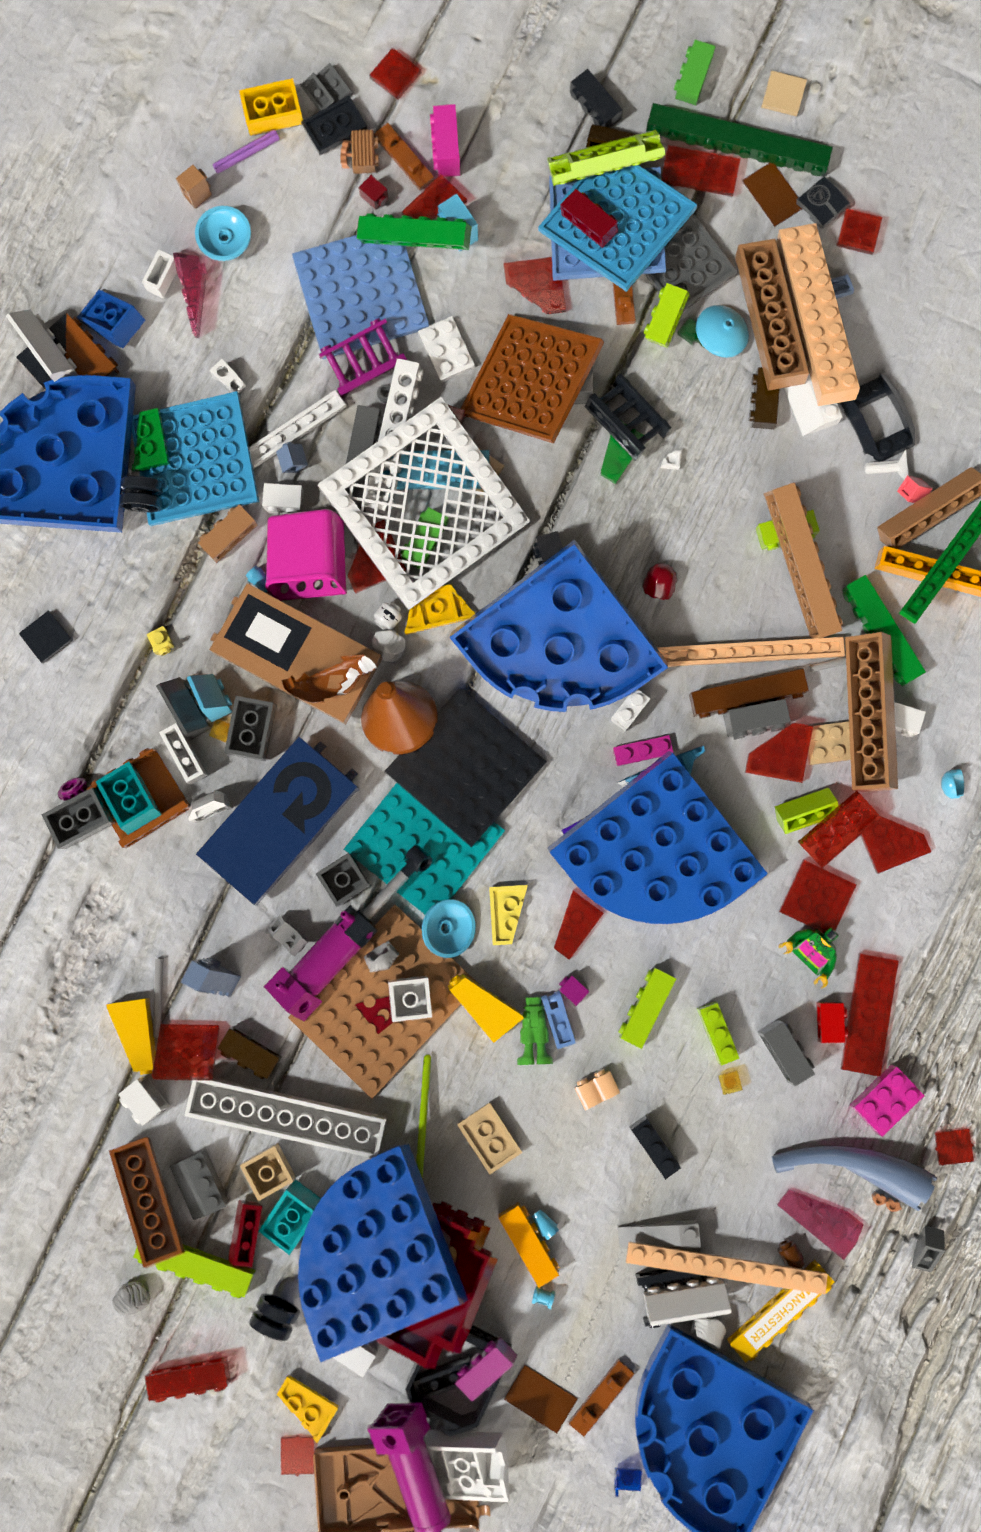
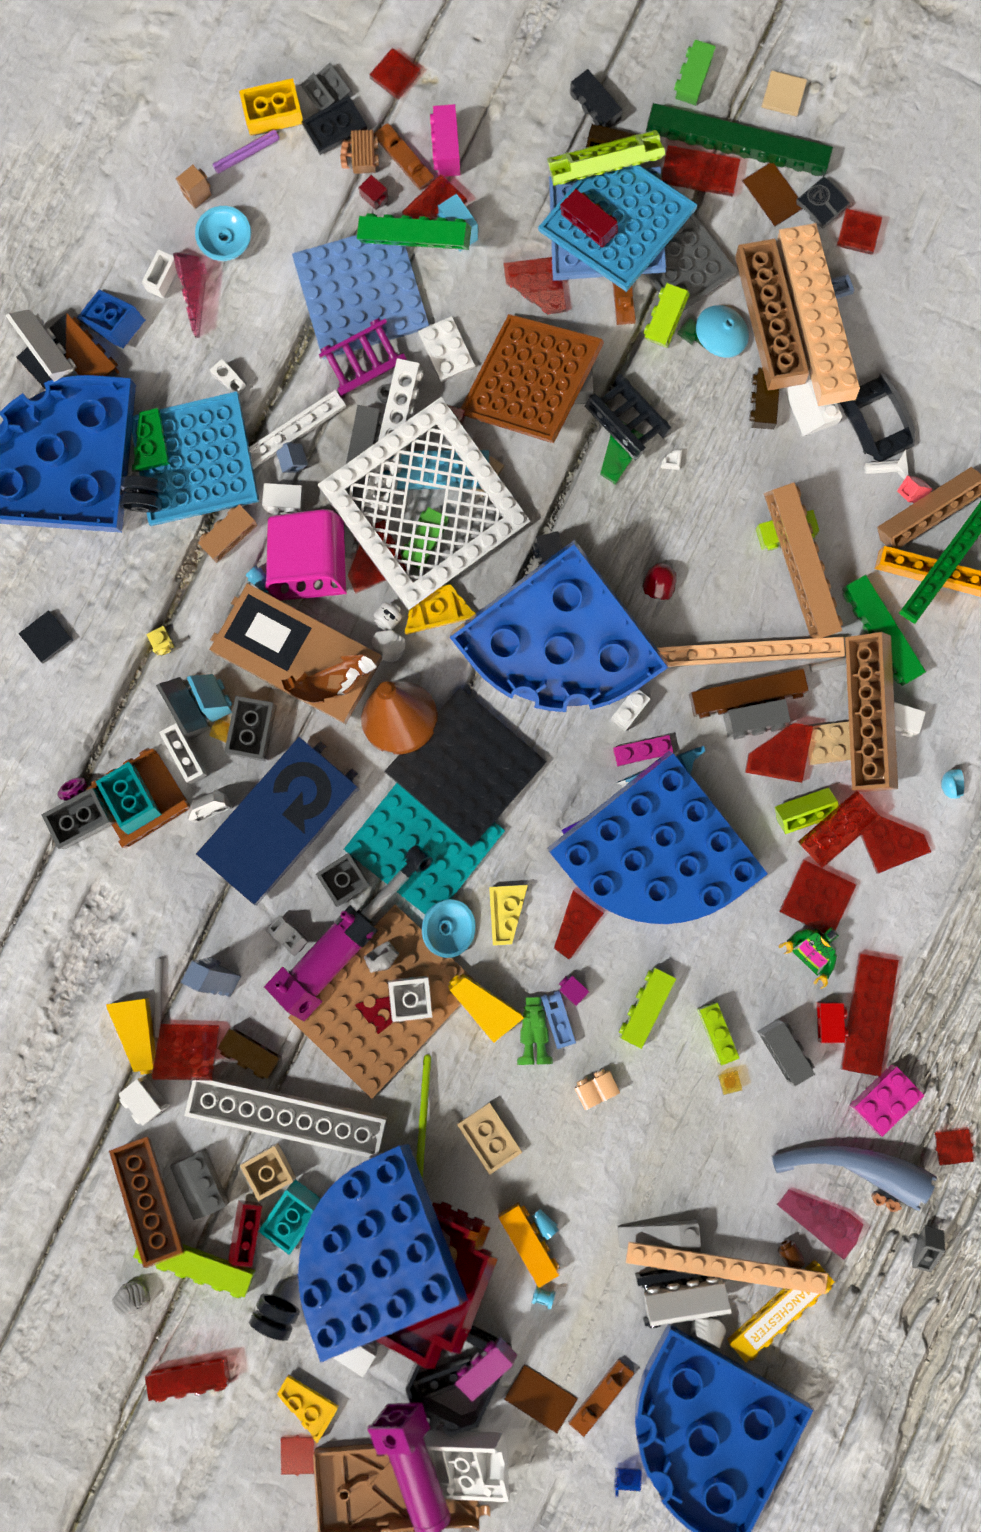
black brick [629,1116,681,1180] -> none

